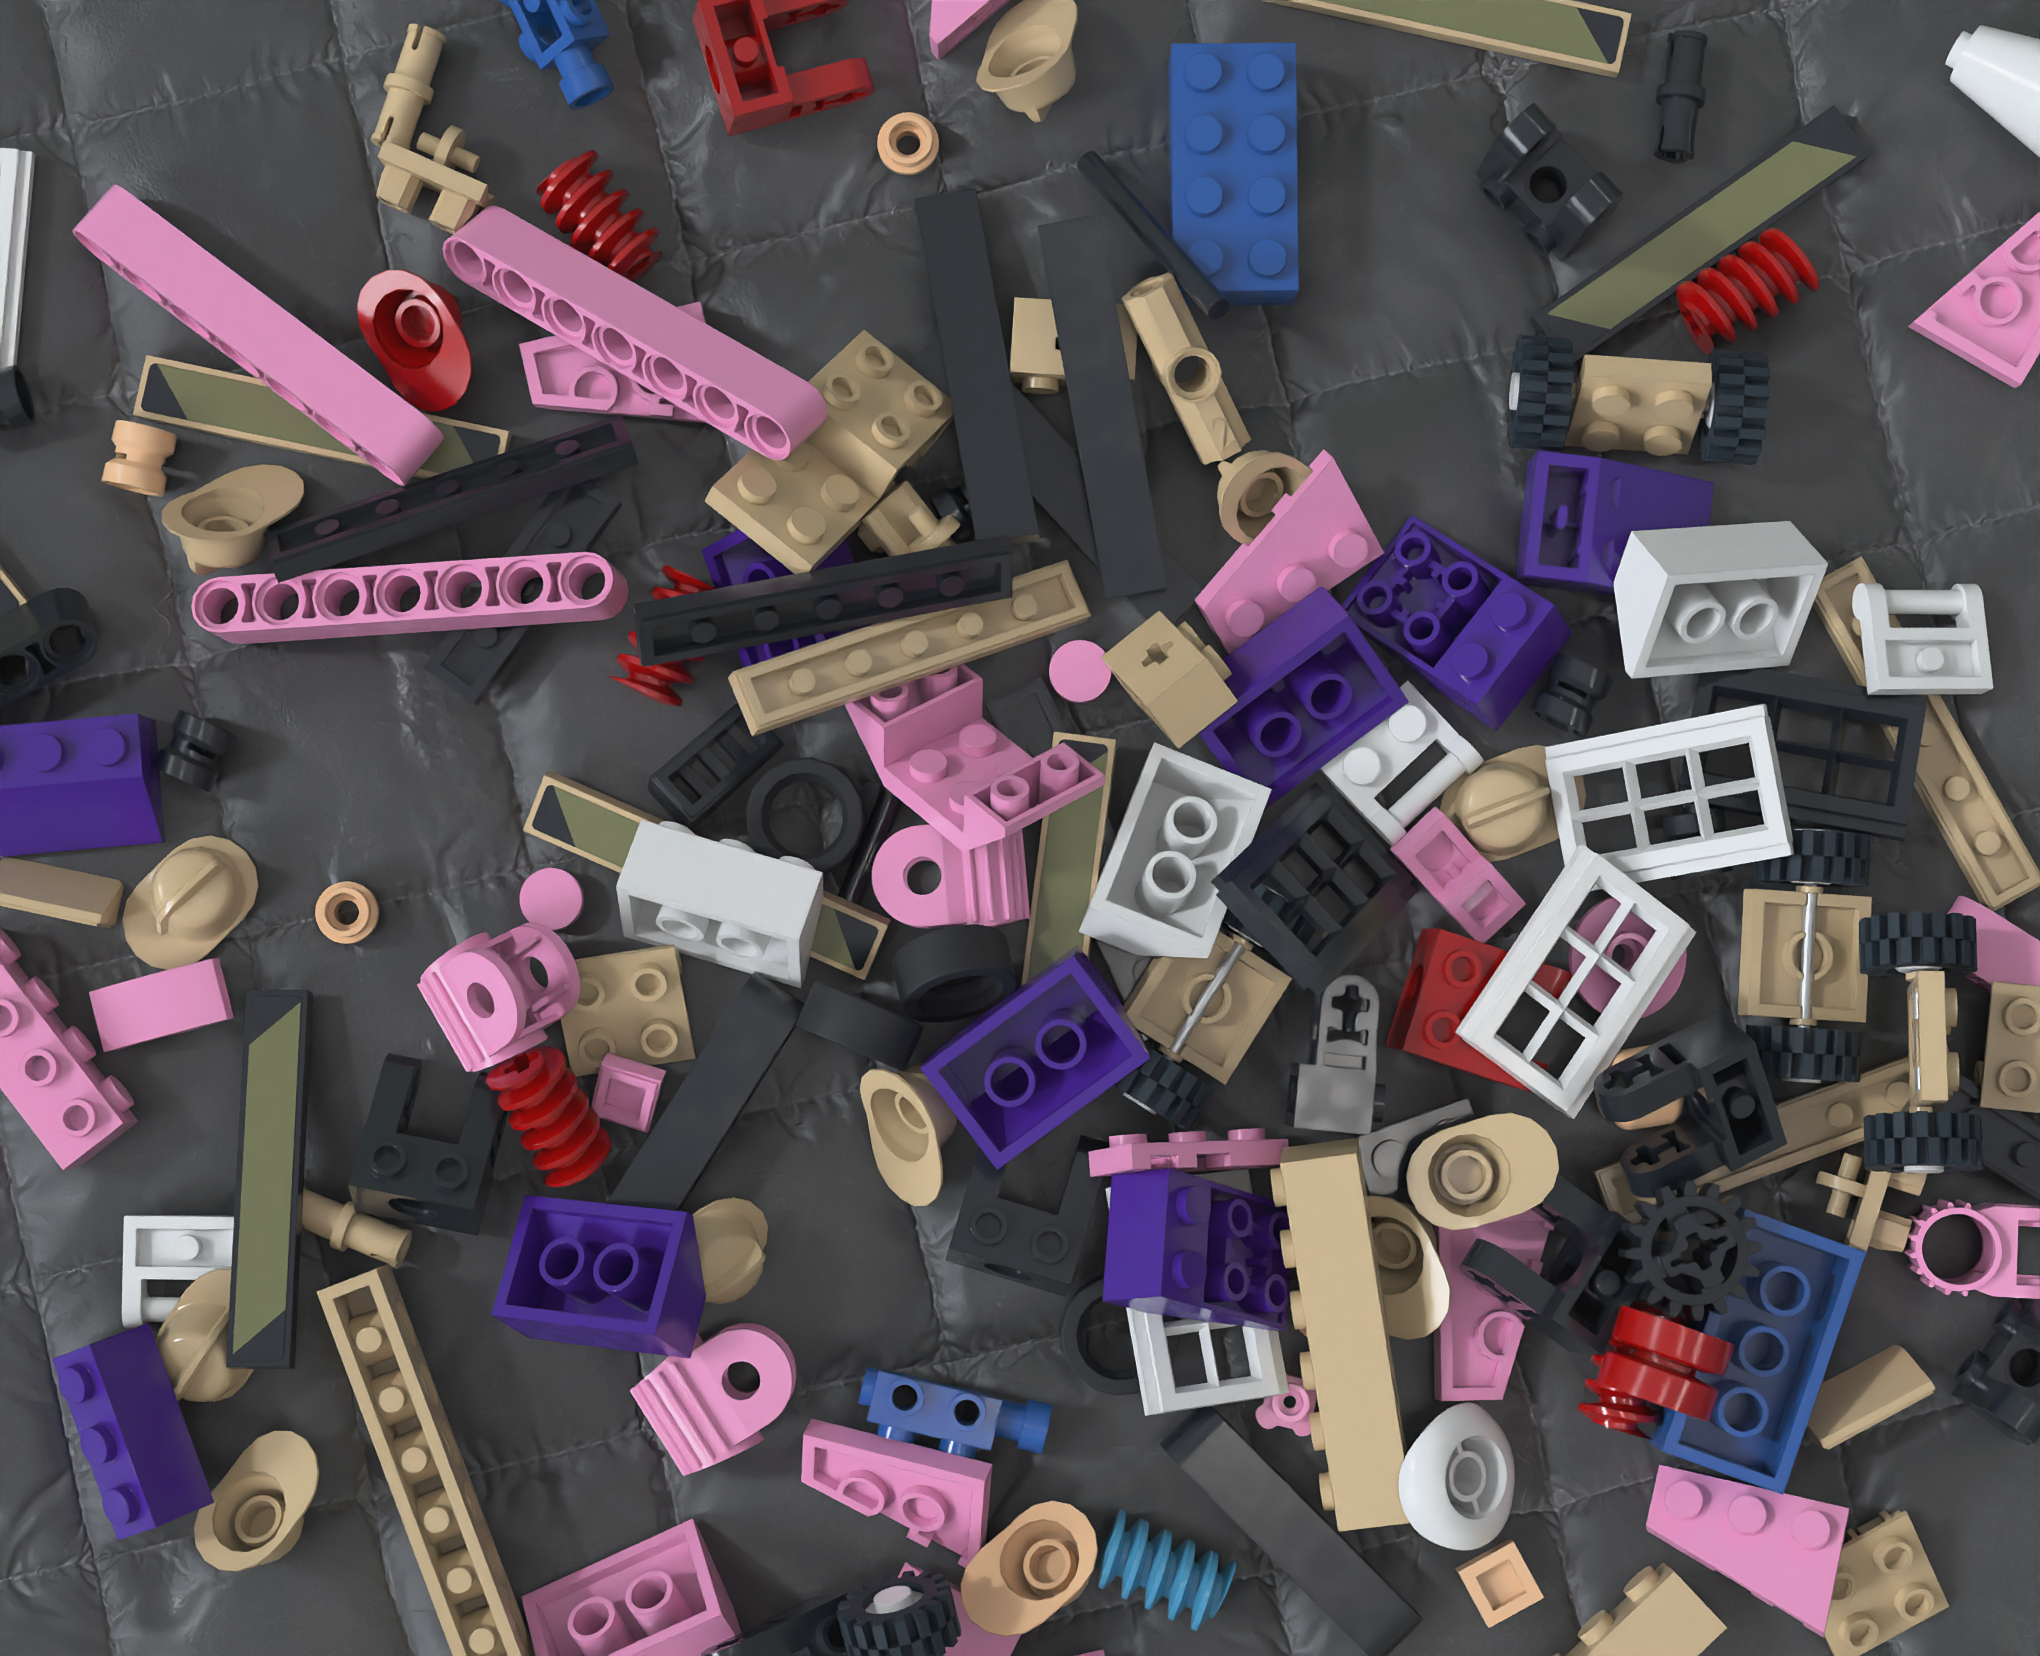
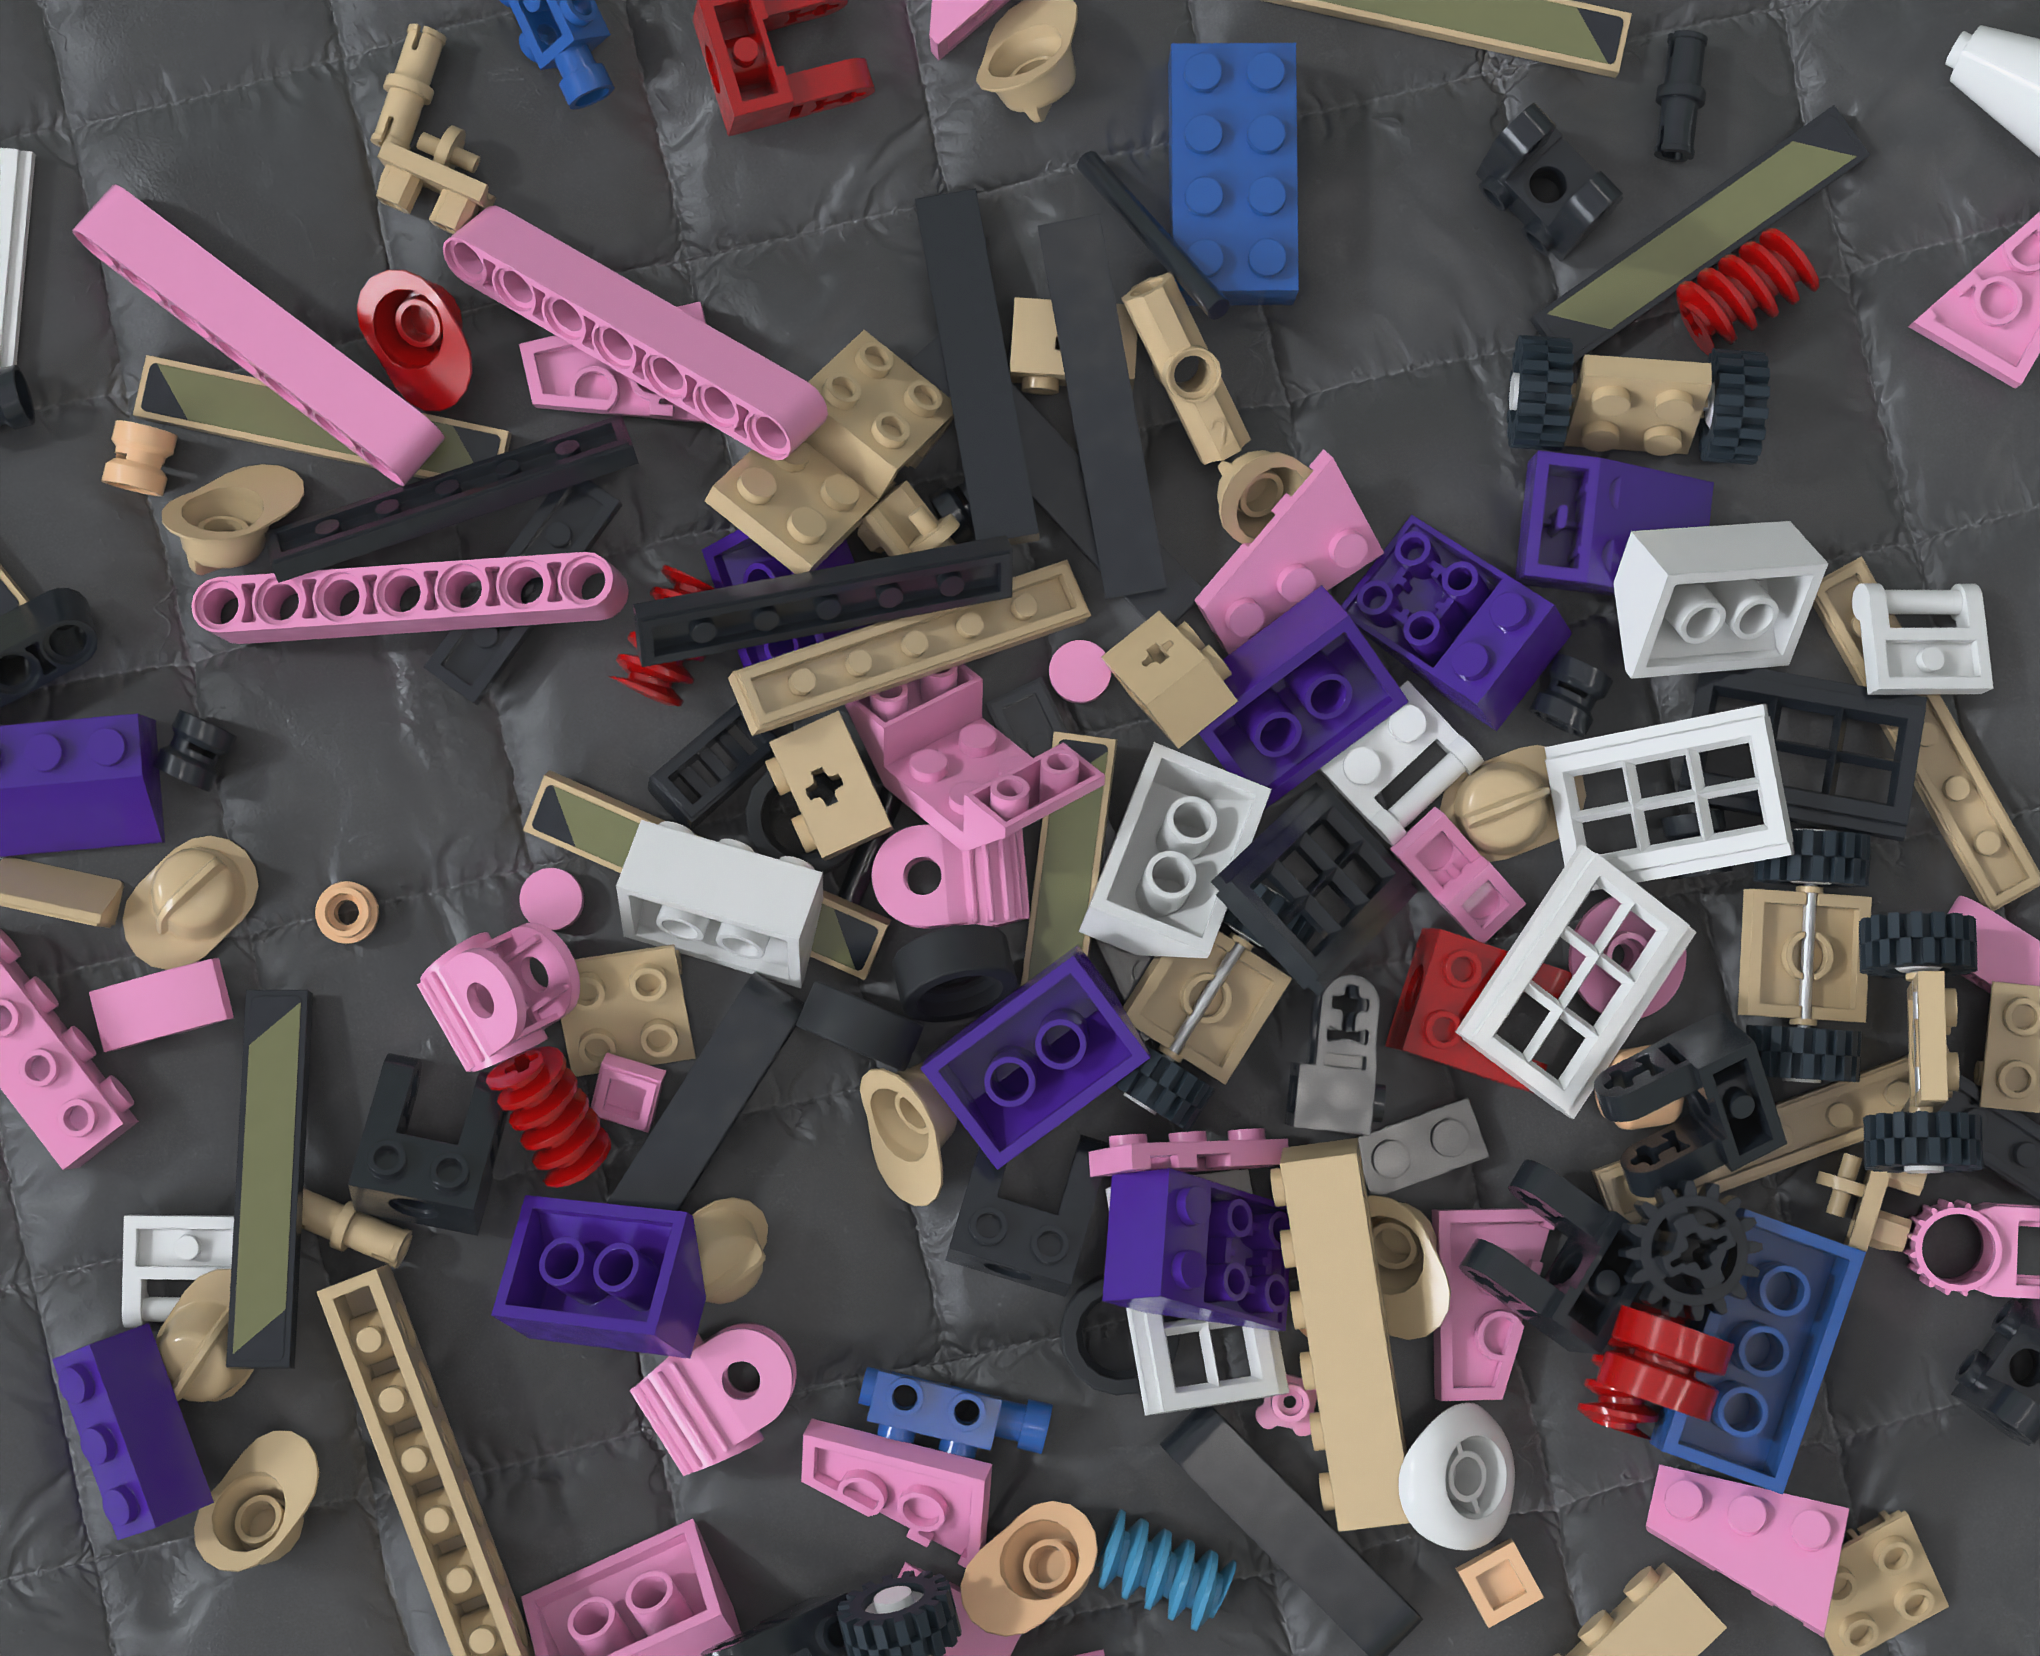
red piece [536,149,663,282] -> none
light nougat plate [877,112,939,175] -> none
tan piece [1406,1113,1559,1230] -> none
tan slope [1805,1345,1936,1450] -> none
none -> tan brick [765,710,894,861]

